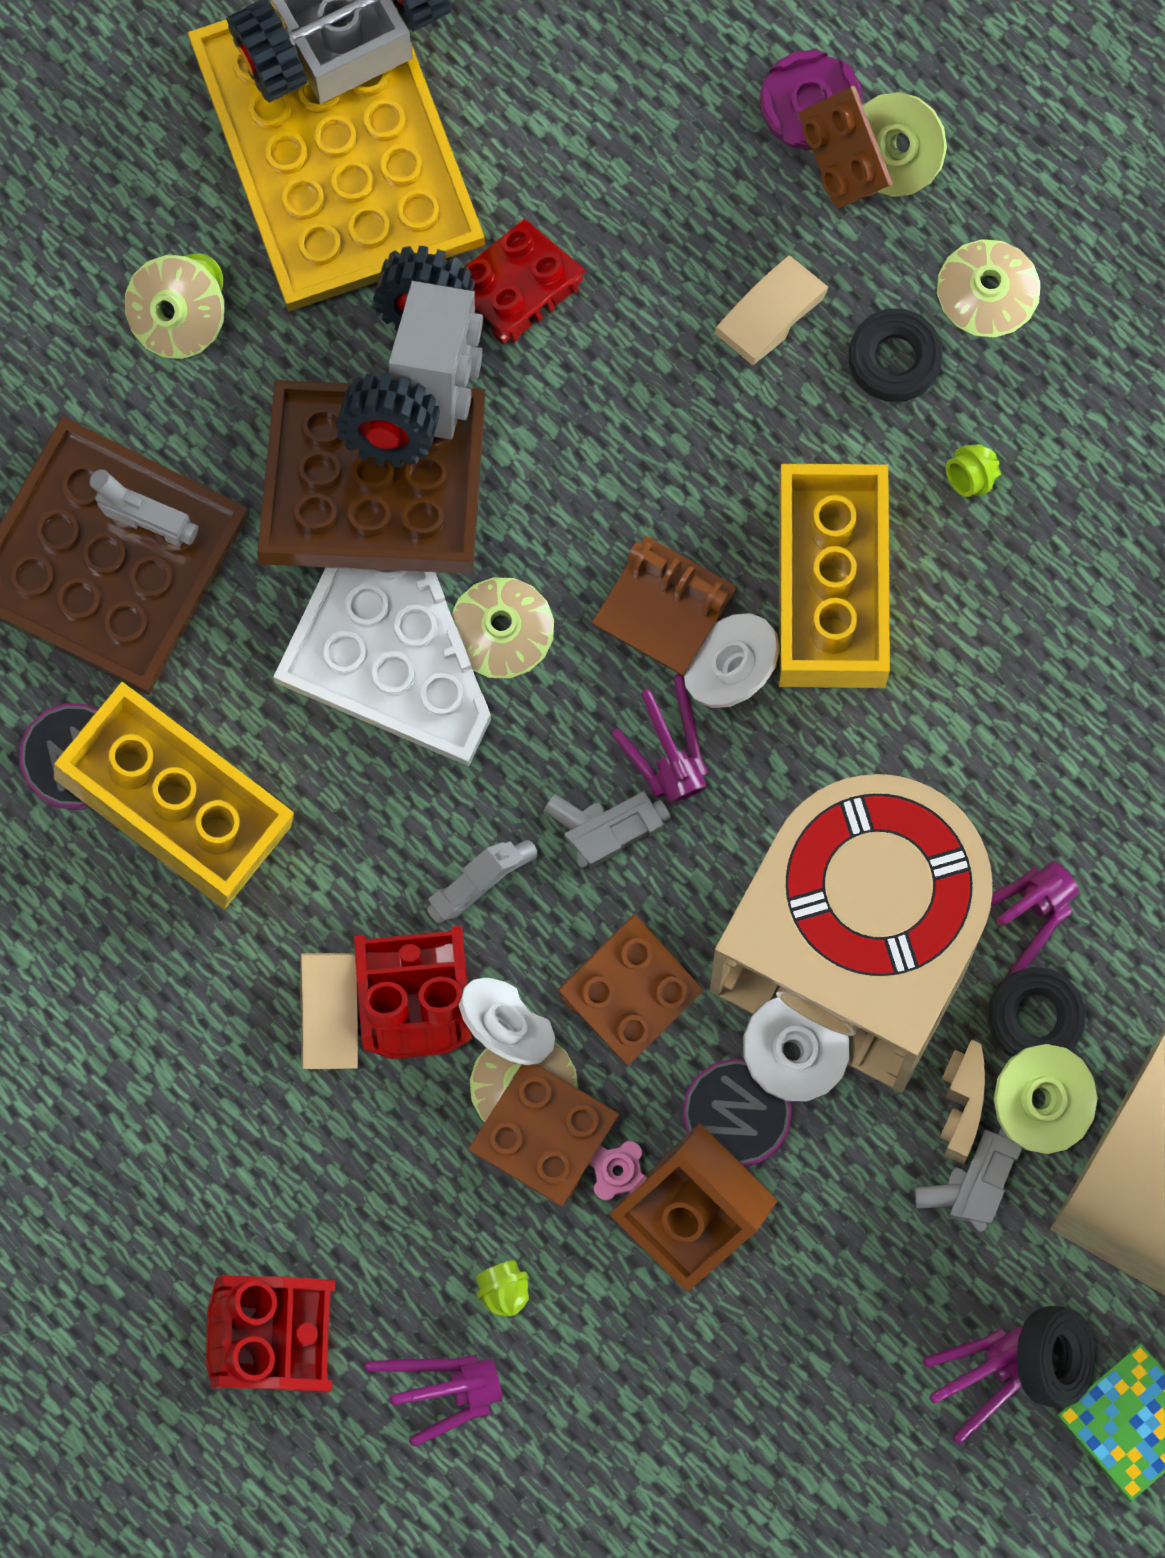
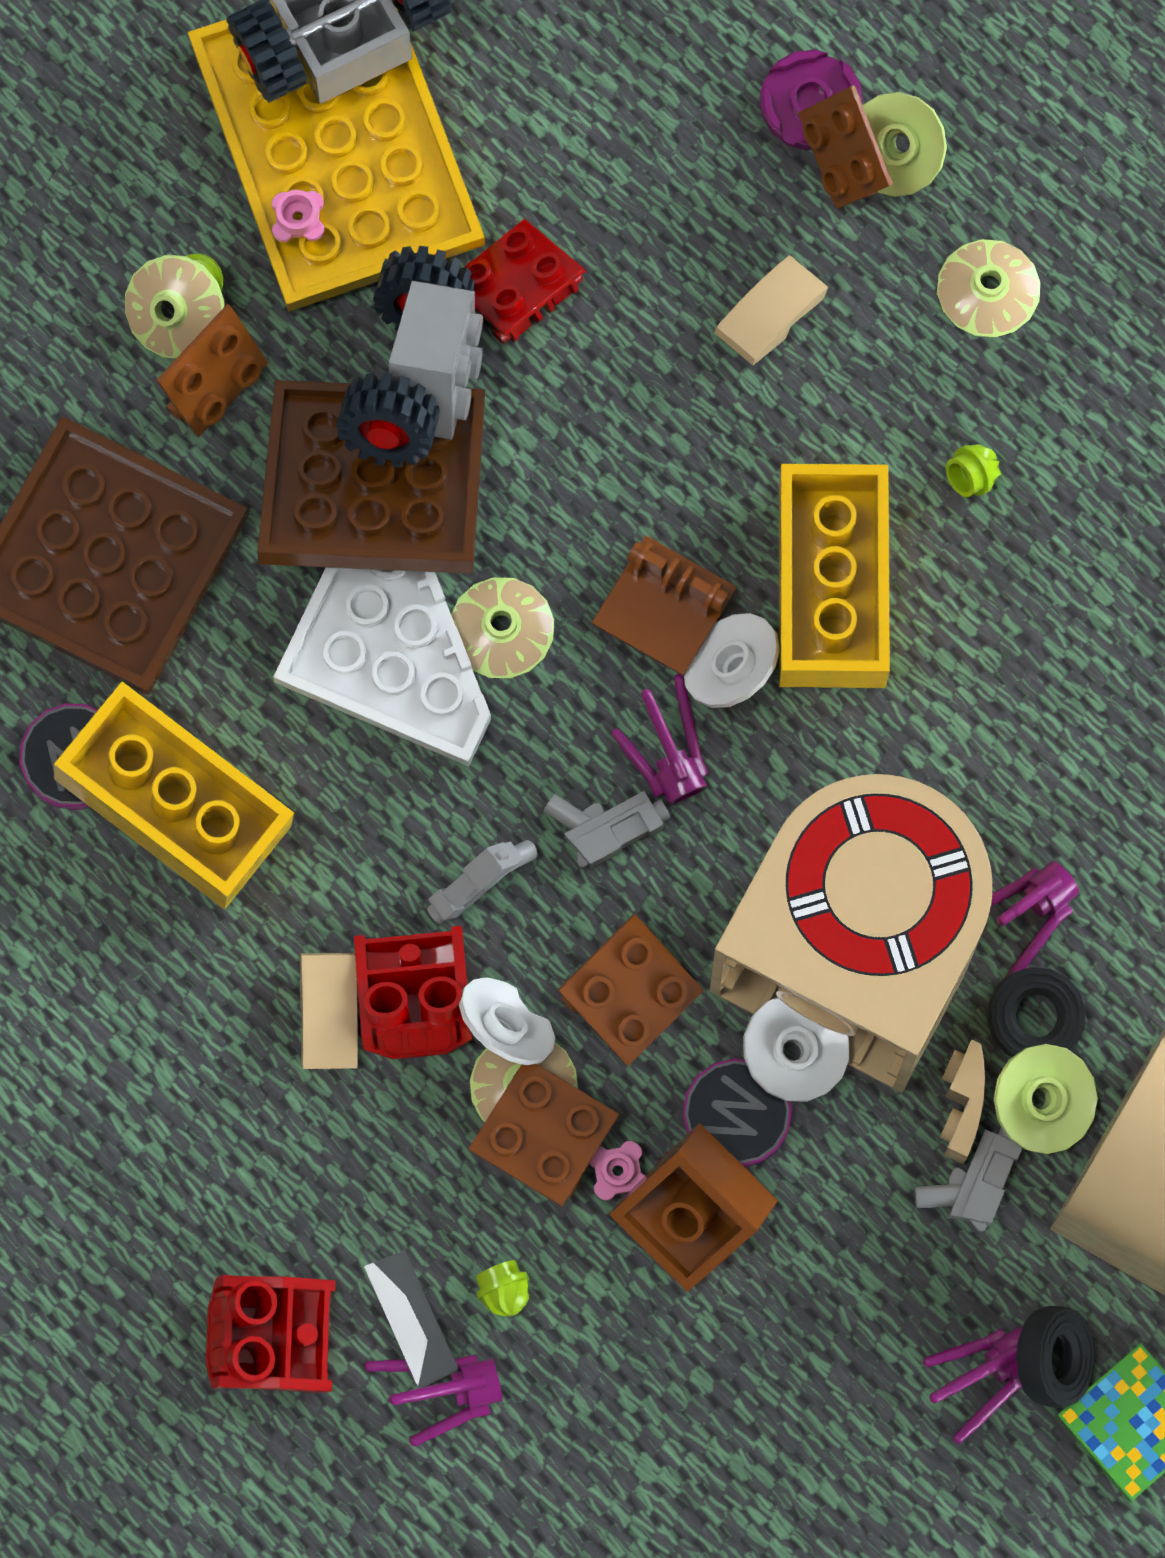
light grey piece [90,469,198,547] -> none
black tyre [849,308,942,402] -> none
none -> dark orange hinge [156,304,269,438]
none -> bright pink plate [272,190,324,242]
none -> sticker [364,1250,458,1388]

